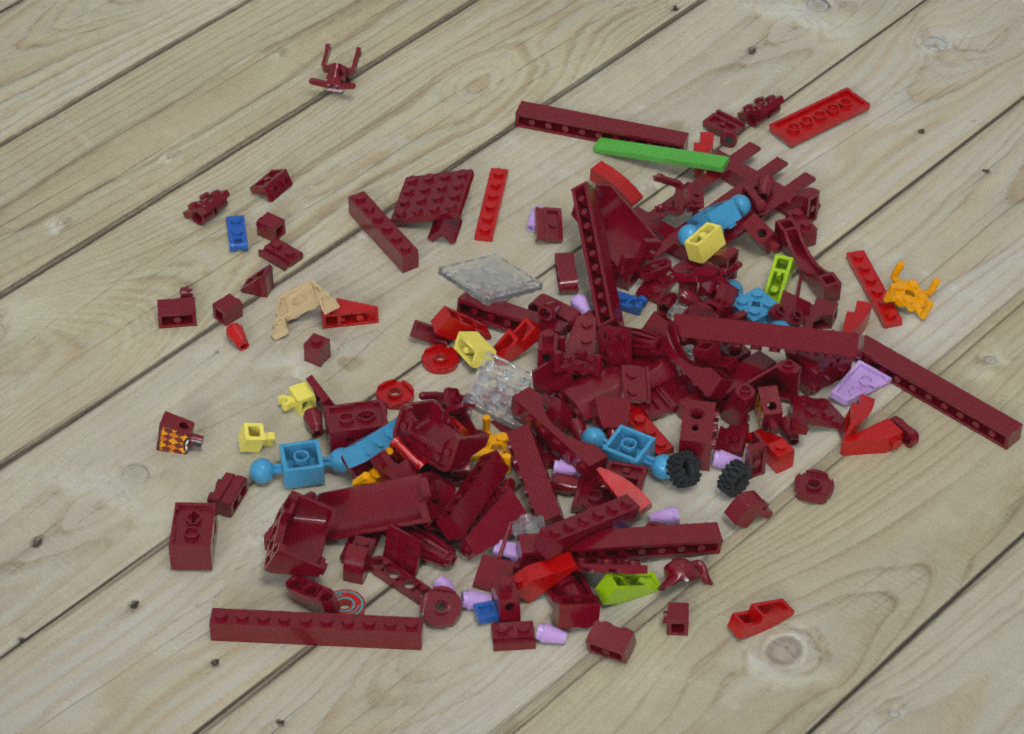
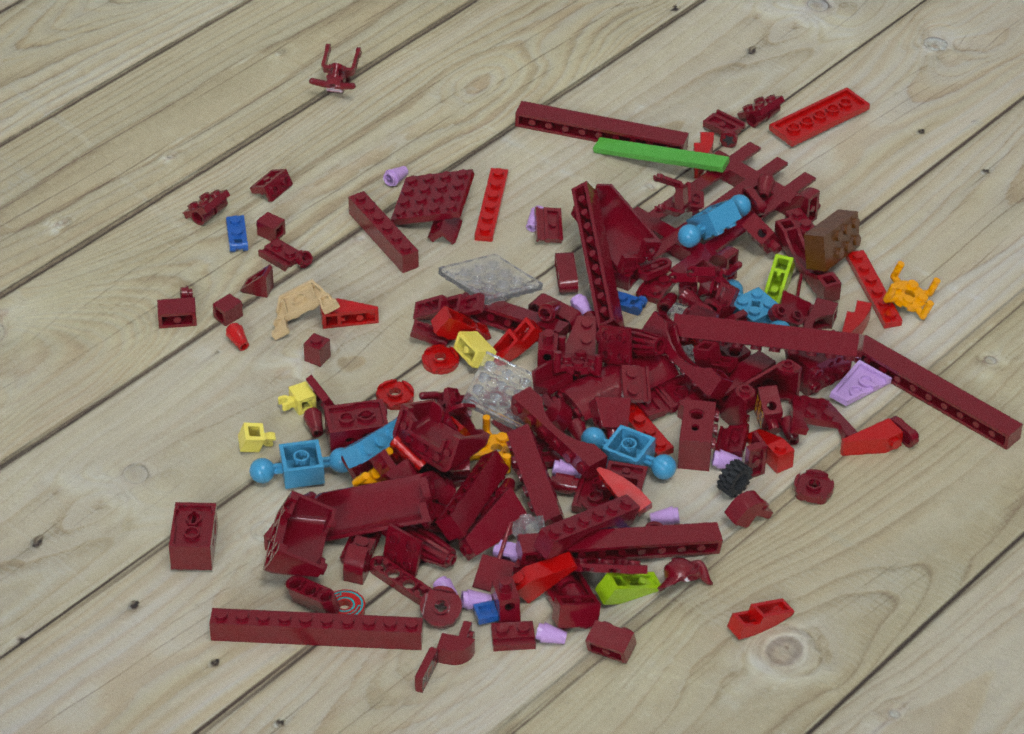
dark red torso [156,411,204,455] -> none
dark red brick [207,472,248,518] -> none
red slope [590,161,643,207] -> none
dark red brick [663,602,689,636] -> none
black tyre [666,450,702,489] -> none
light yellow brick [684,222,726,264] -> none
red slope [843,394,875,439] -> none
none -> dark red plate [296,250,313,268]
none -> lavender cone [383,166,408,186]
none -> dark red slope [413,293,485,320]
none -> dark red tile [415,647,438,693]
none -> dark red brick [437,621,475,665]
none -> reddish brown brick [804,209,861,271]

